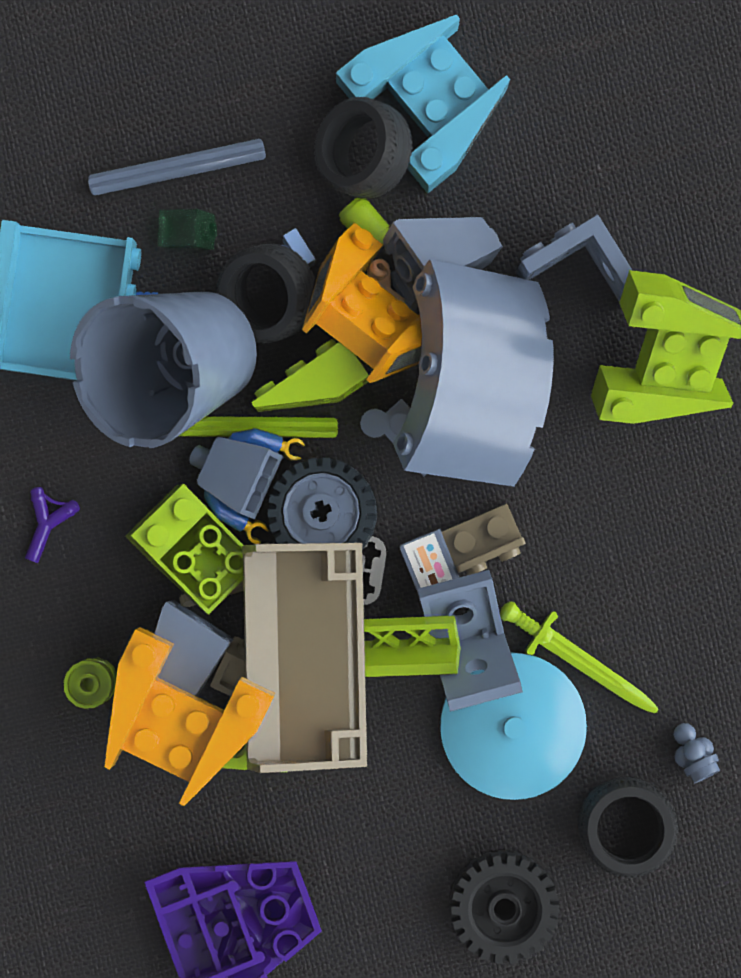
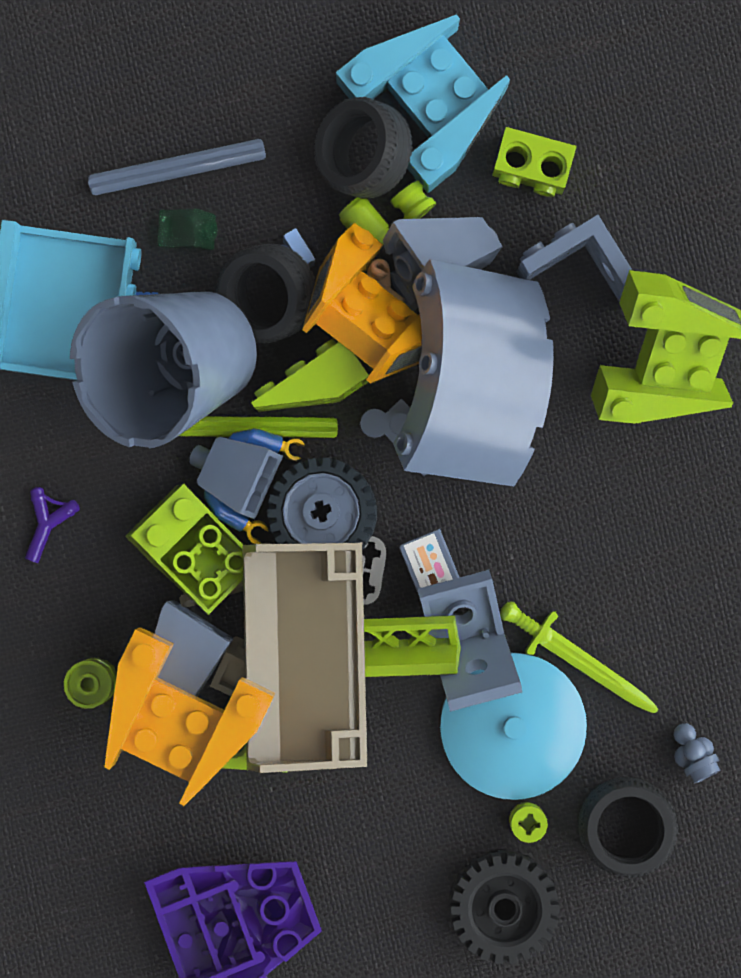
dark tan bracket [441,504,526,575] -> none
none -> lime wheel [390,180,436,219]
none -> lime brick [492,127,577,197]
none -> lime wheel [509,802,548,843]

